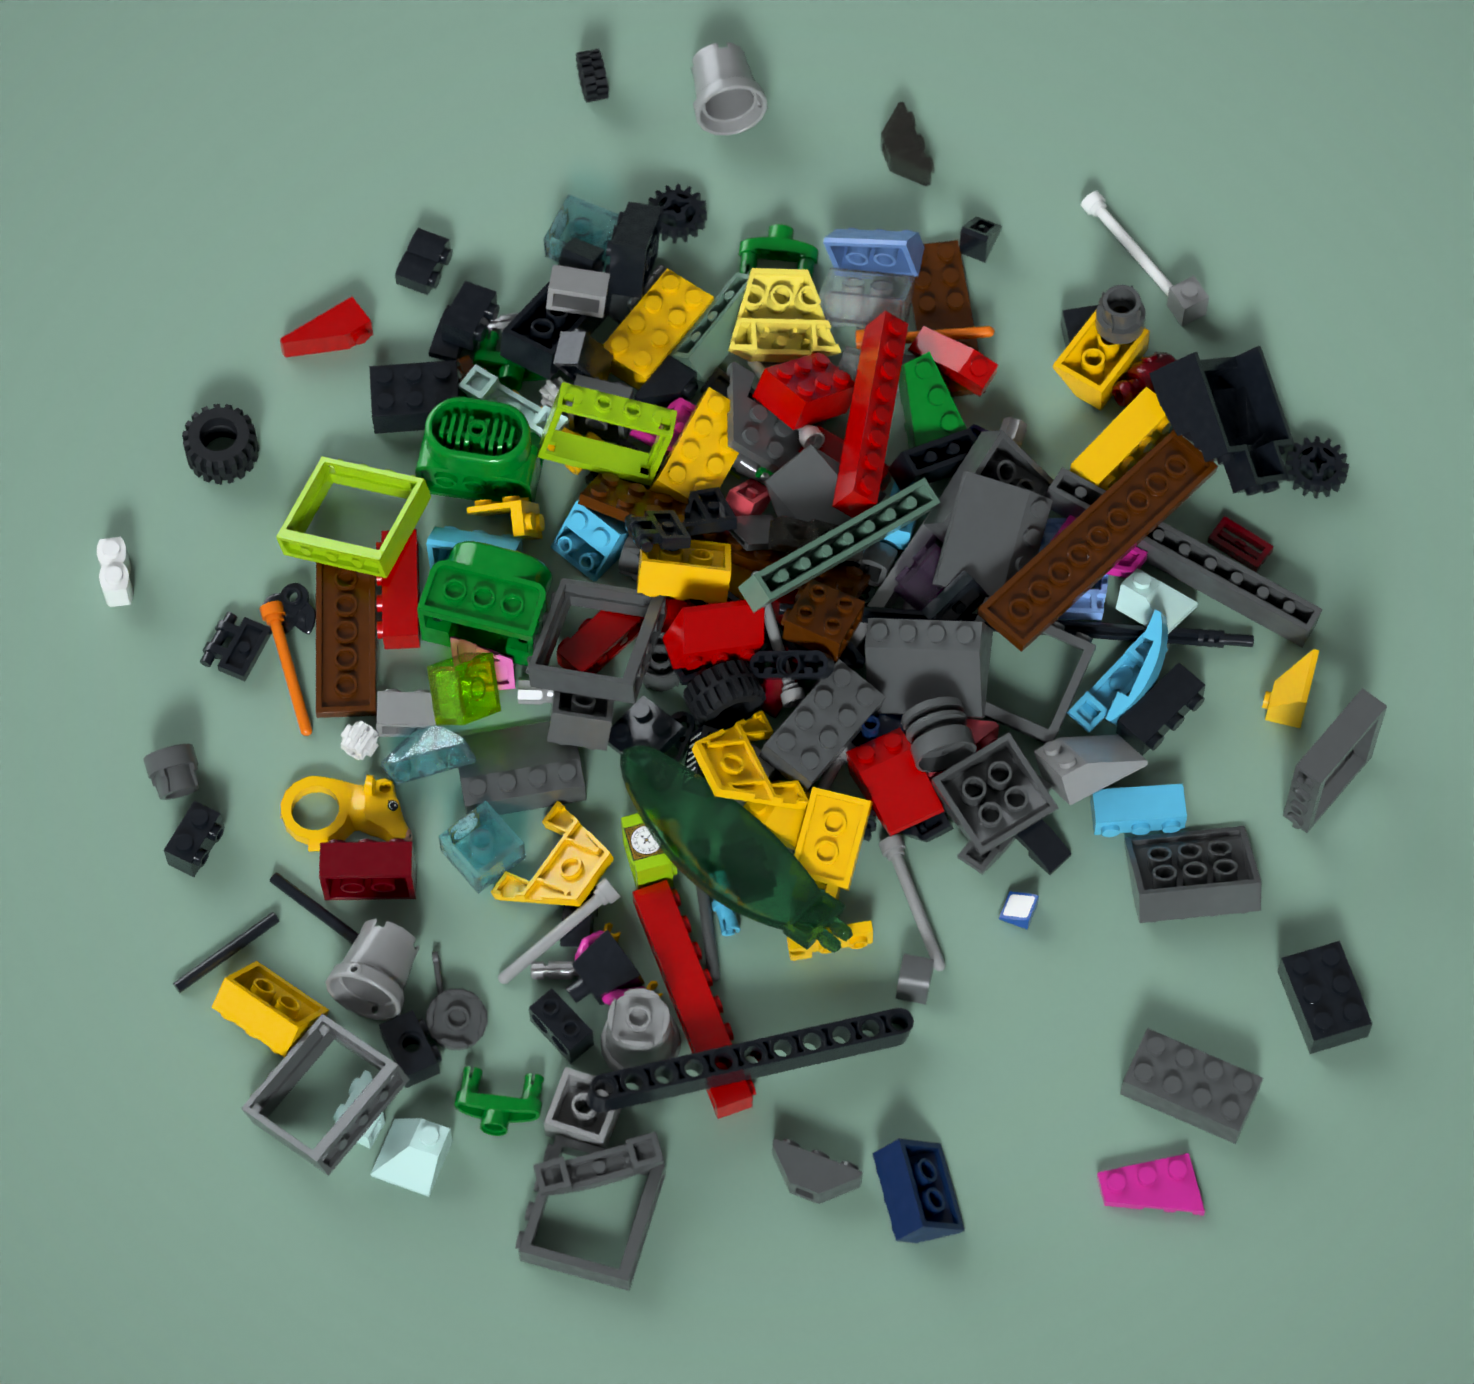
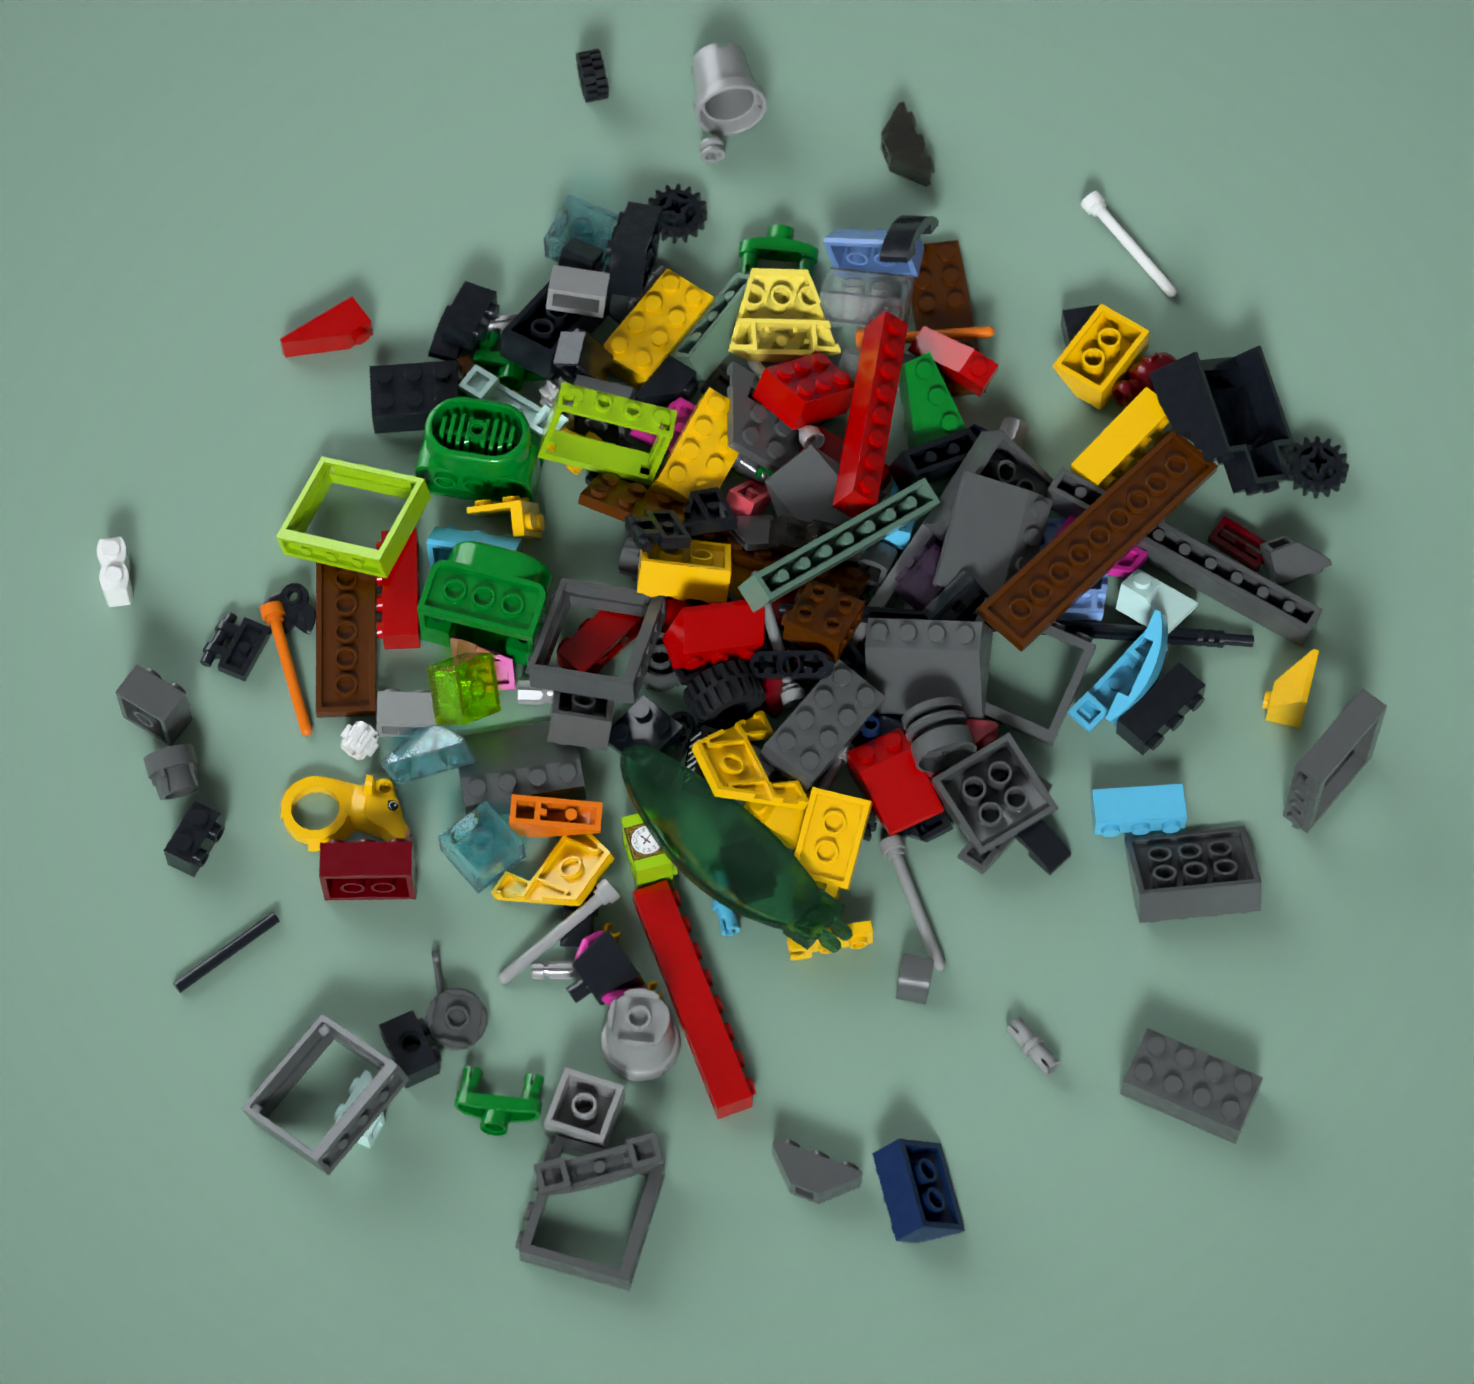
black tyre [182,404,259,484] -> none
yellow slope [212,961,329,1057] -> none
black bar [270,872,359,944] -> none
light grey piece [326,919,420,1021] -> none
light aqua slope [371,1118,453,1197] -> none
black brick [395,228,453,295] -> none
black brick [528,988,594,1064] -> none
medium azure slope [551,500,629,582] -> none
black beam [586,1008,914,1112] -> none
dark grey piece [684,840,720,982] -> none
black slope [959,216,1002,263] -> none
slope [999,891,1039,930] -> none
light grey slope [1034,735,1148,805] -> none
dark grey piece [1096,285,1146,344] -> none
dark pink wing [1096,1153,1205,1216] -> none
light grey brick [1167,276,1209,327] -> none
black brick [1277,941,1373,1054] -> none
none -> dark grey brick [115,665,193,746]
none -> orange slope [509,794,603,838]
none -> light grey bush [699,137,726,163]
none -> black slope [879,215,939,263]
none -> light grey pin [1006,1017,1061,1076]
none -> dark grey slope [1260,535,1332,585]

